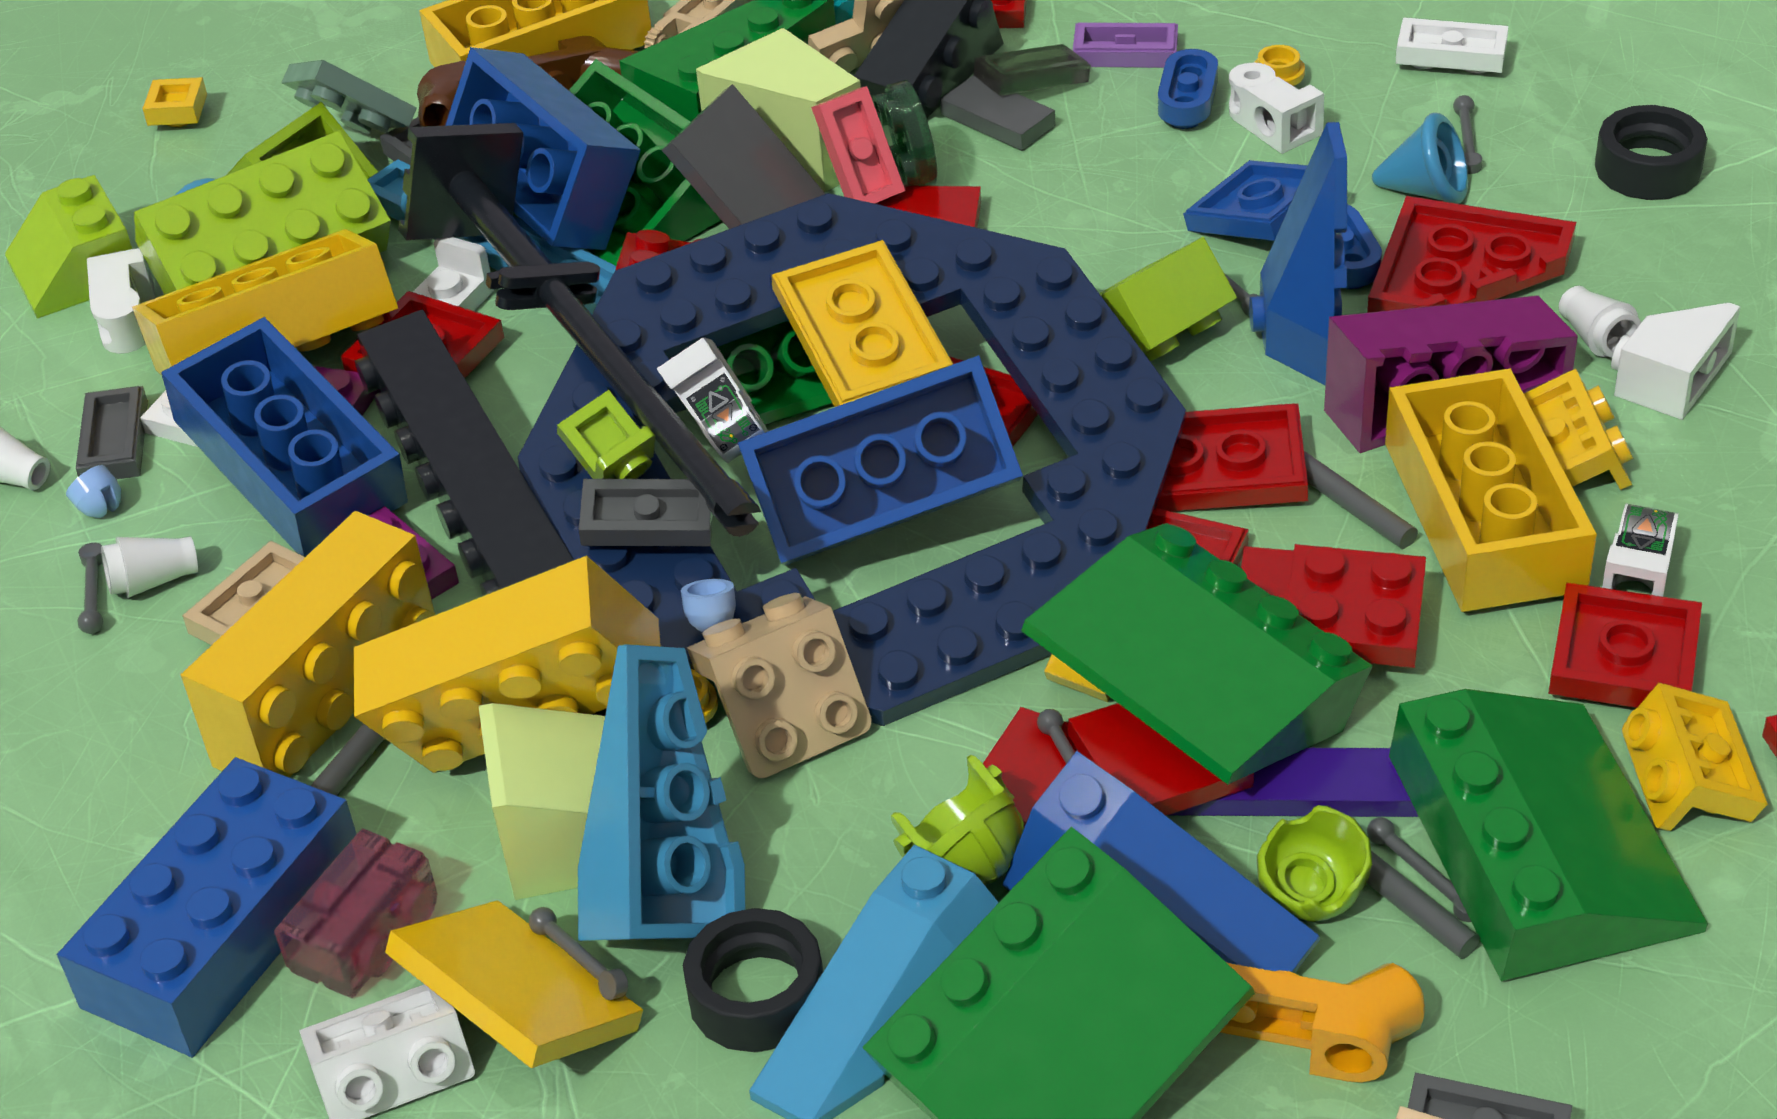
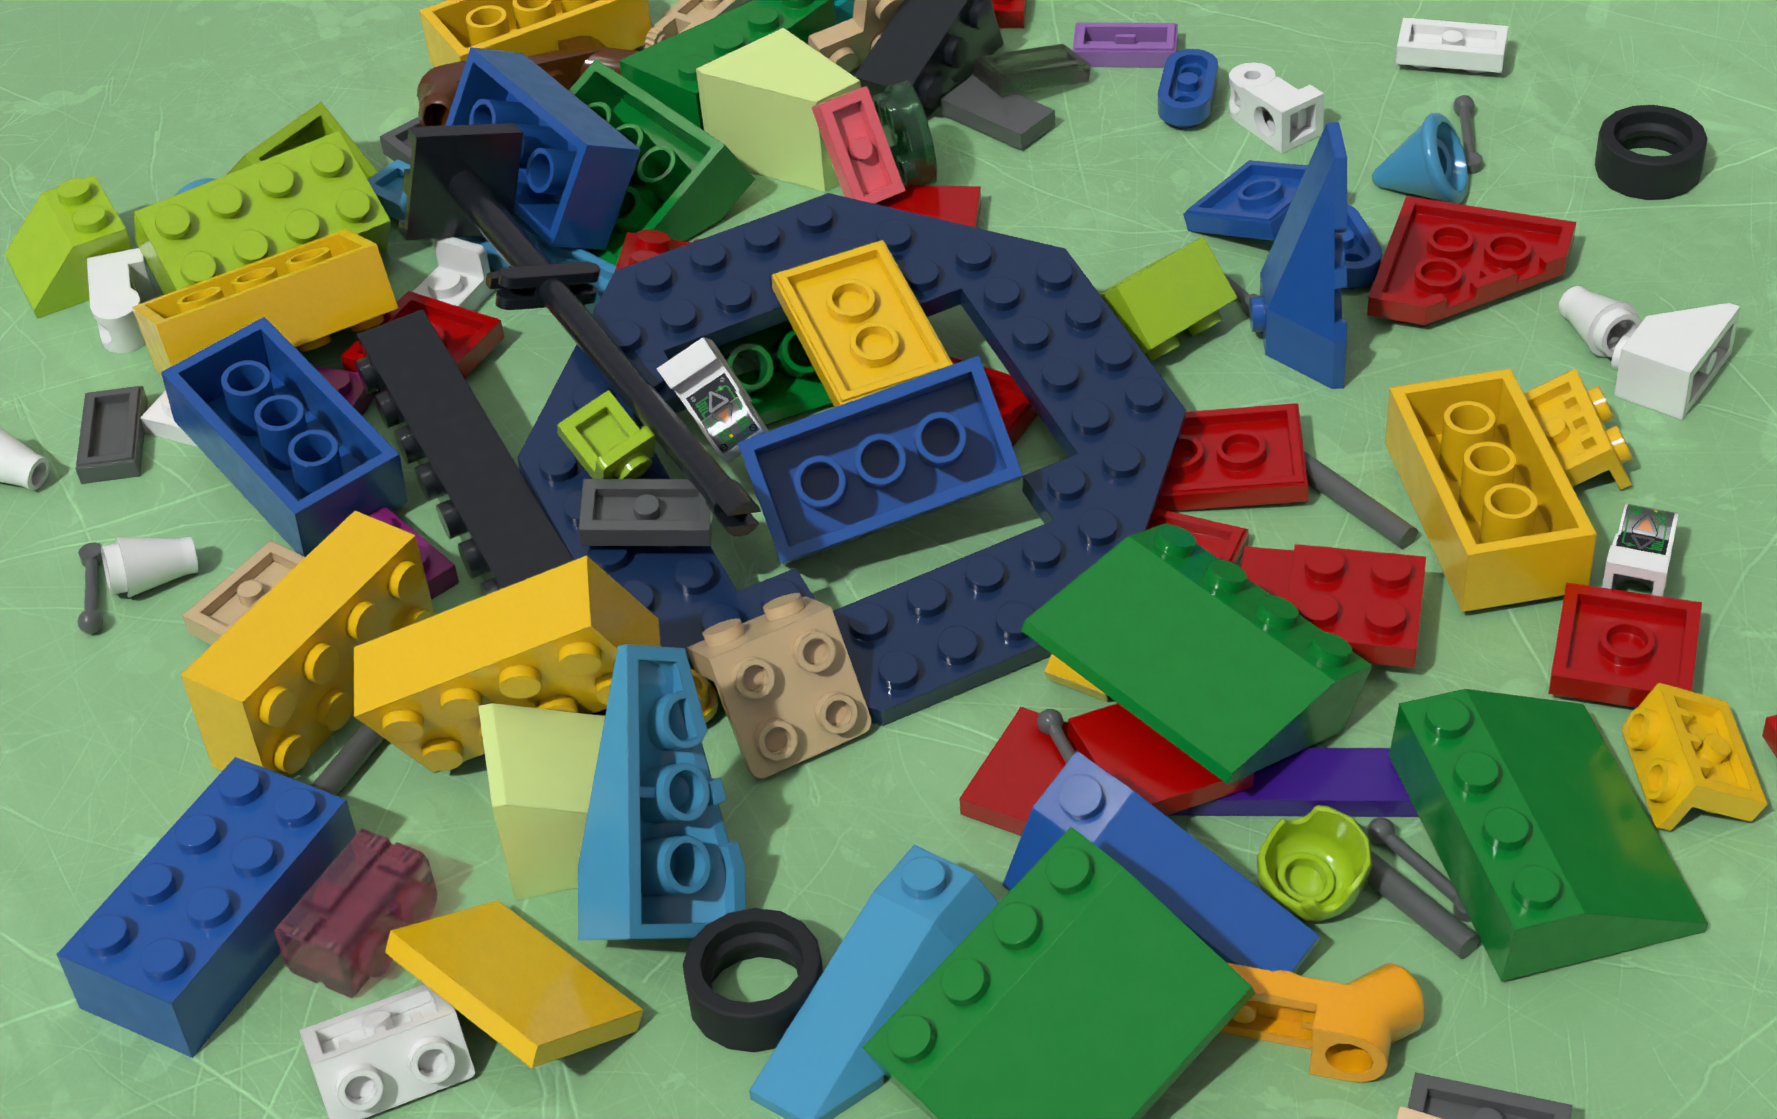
light blue hinge [66,465,121,518] -> none
yellow plate [142,77,207,127] -> none
sand green plate [282,60,417,134] -> none
dark grey hinge [529,907,628,1000] -> none
dark grey tile [662,84,825,229] -> none
light blue hinge [681,579,736,632] -> none
lime cap [891,755,1024,885] -> none
yellow plate [1254,45,1305,86] -> none
magenta wedge [1324,296,1578,453] -> none

